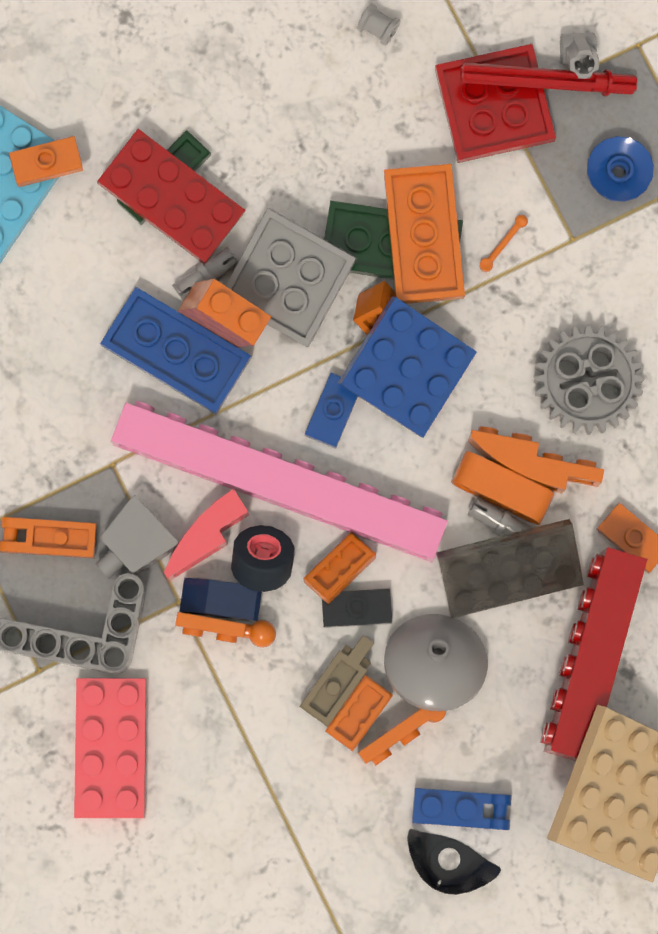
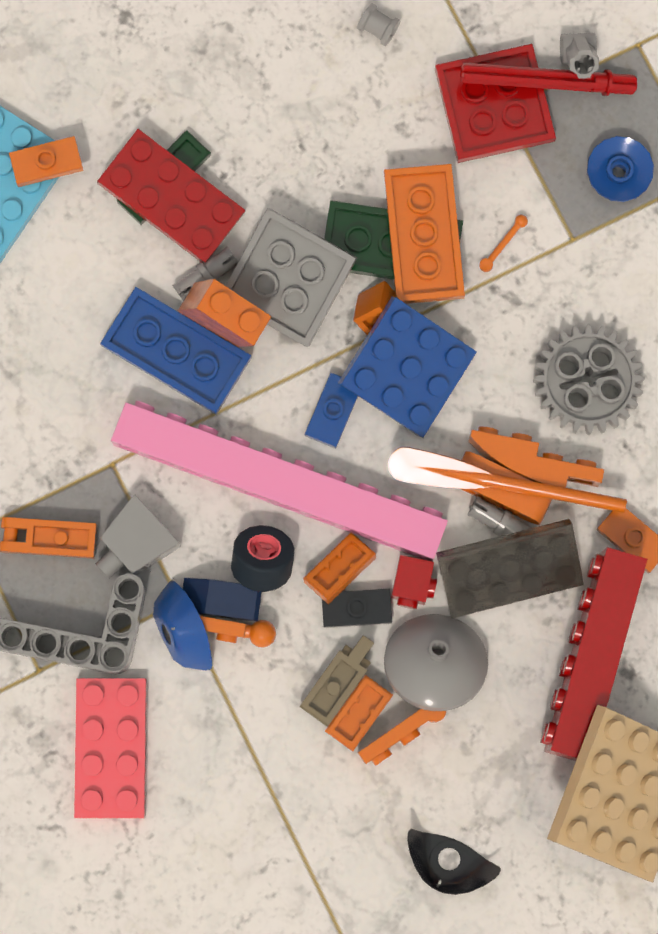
coral slope [164,488,249,582] -> none
blue plate [412,788,512,830] -> none
none -> blue piece [153,580,212,671]
none -> piece [388,447,627,513]
none -> red brick [391,555,437,609]

